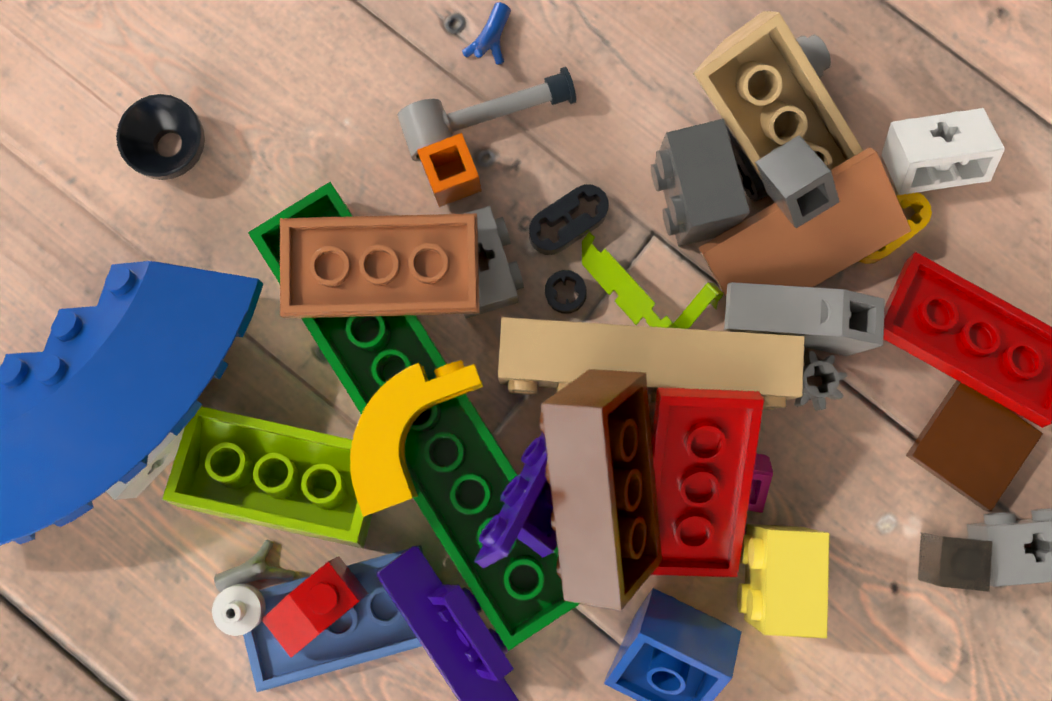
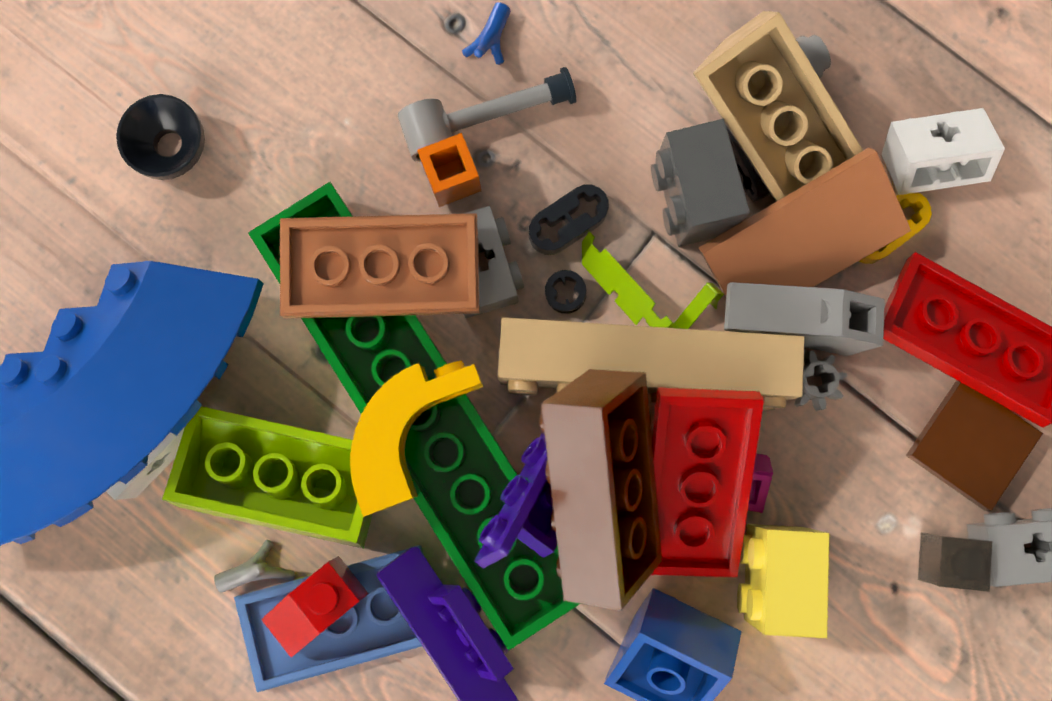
white tile [212,584,266,636] -> none
brick [756,135,840,228] -> none

